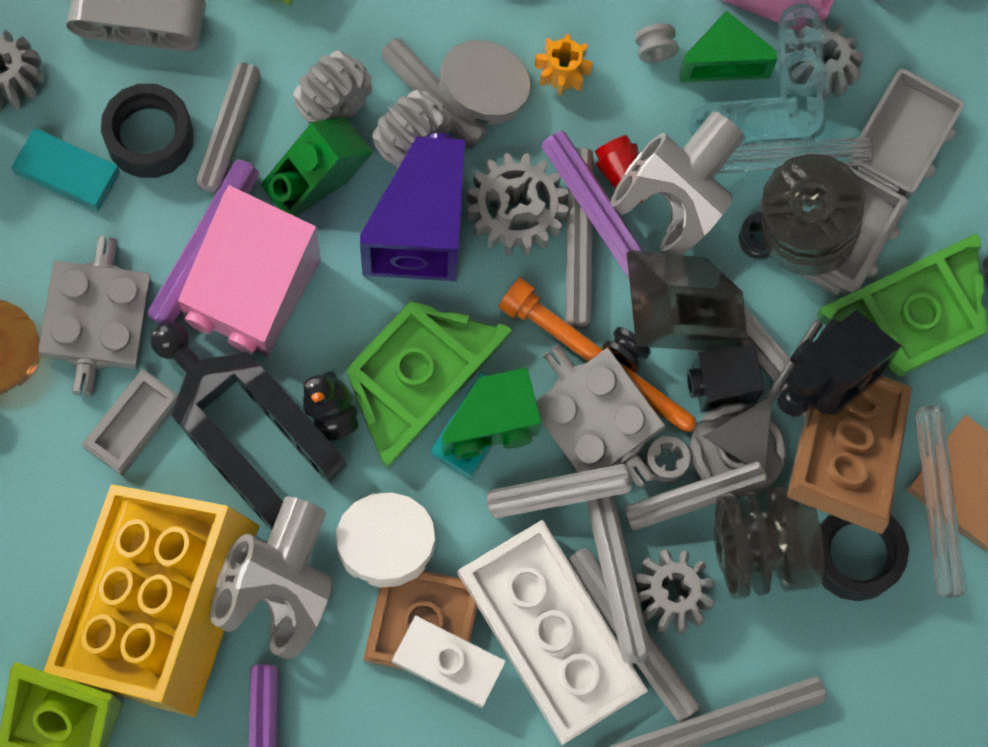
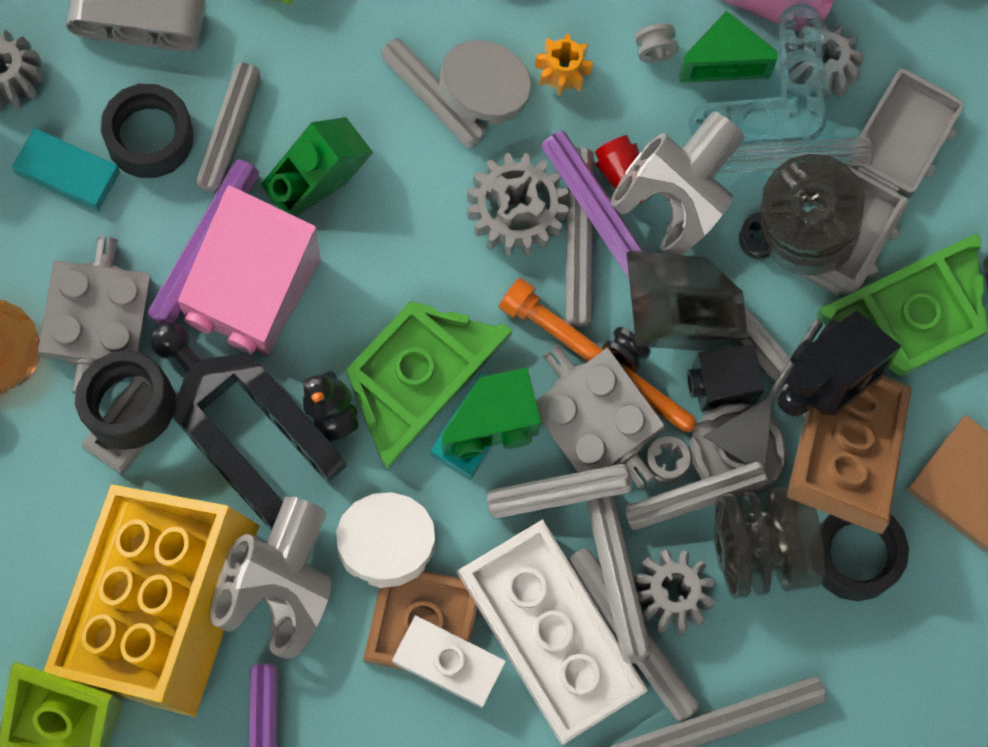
light grey gear [292,50,373,124] -> none
dark purple slope [360,133,465,281] -> none
light grey gear [372,90,452,169] -> none
clear axle [915,405,966,598] -> none
none -> black tyre [75,350,176,450]

